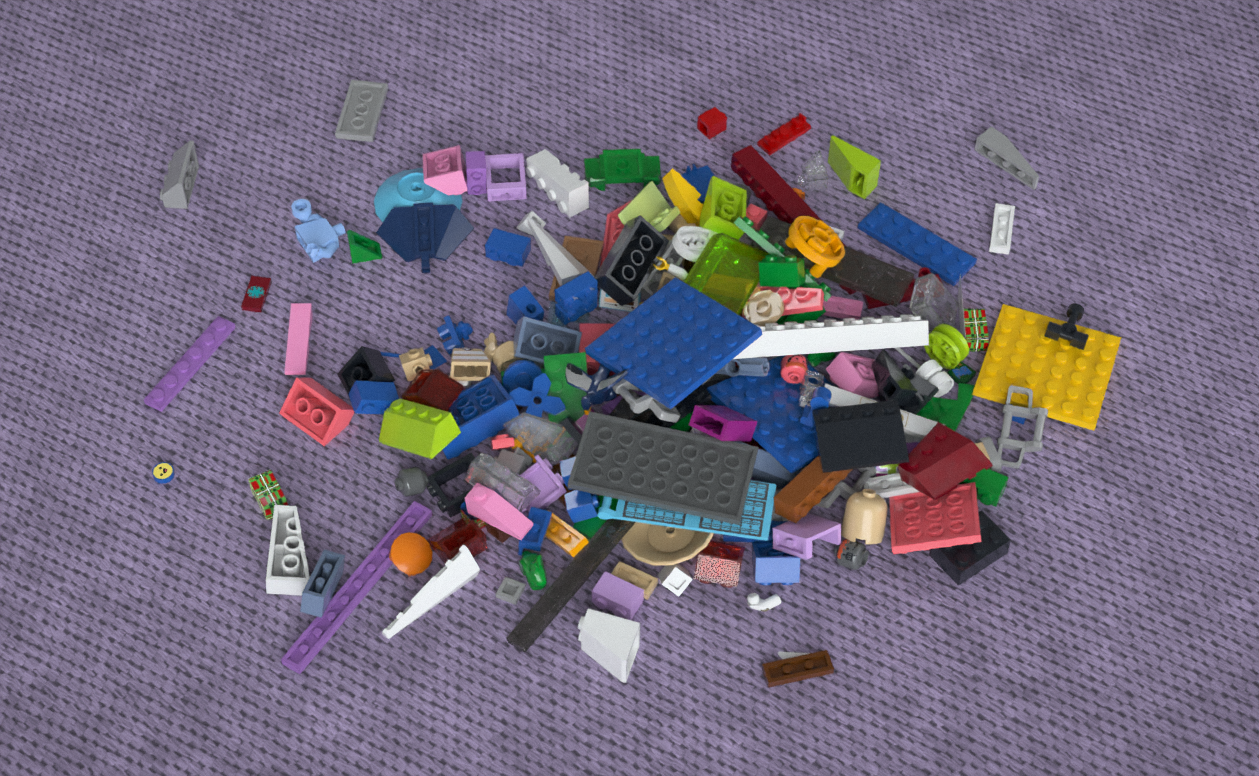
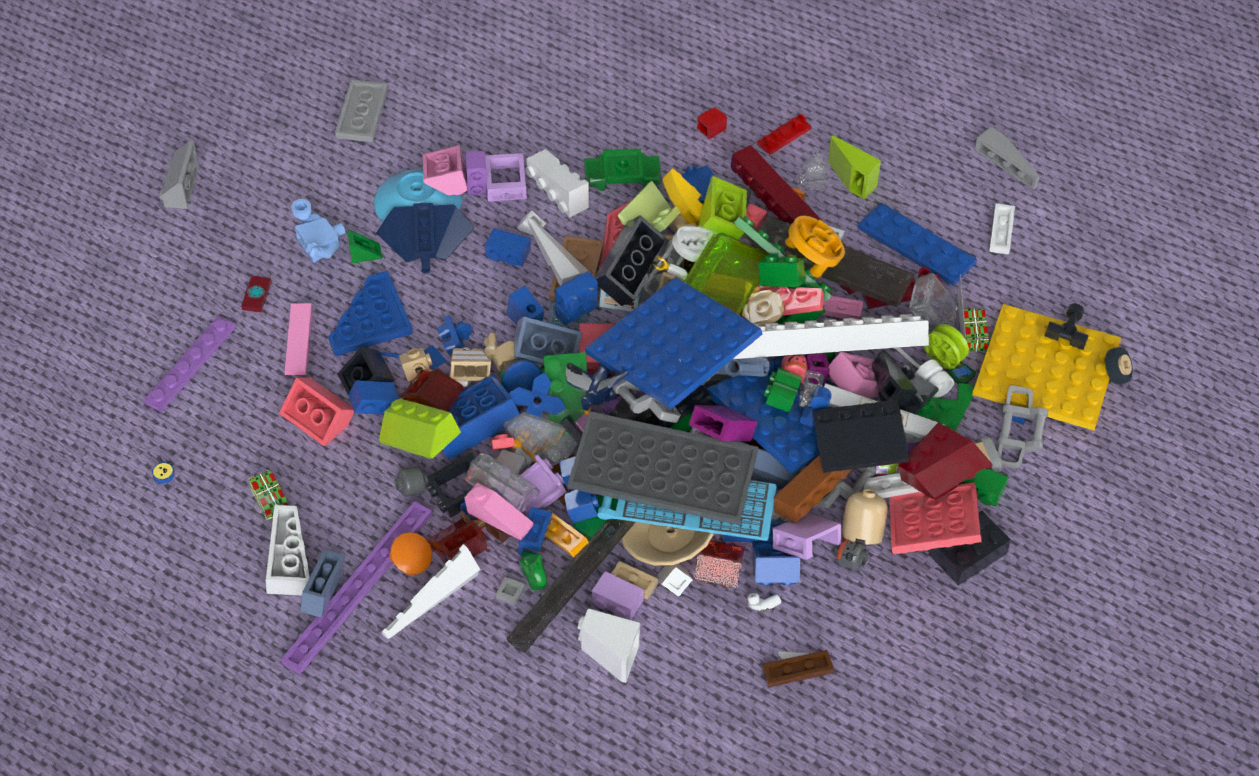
none -> blue plate [328,271,413,357]
none -> green brick [764,368,802,413]
none -> magenta brick [804,353,830,385]
none -> black wheel [1105,347,1133,385]

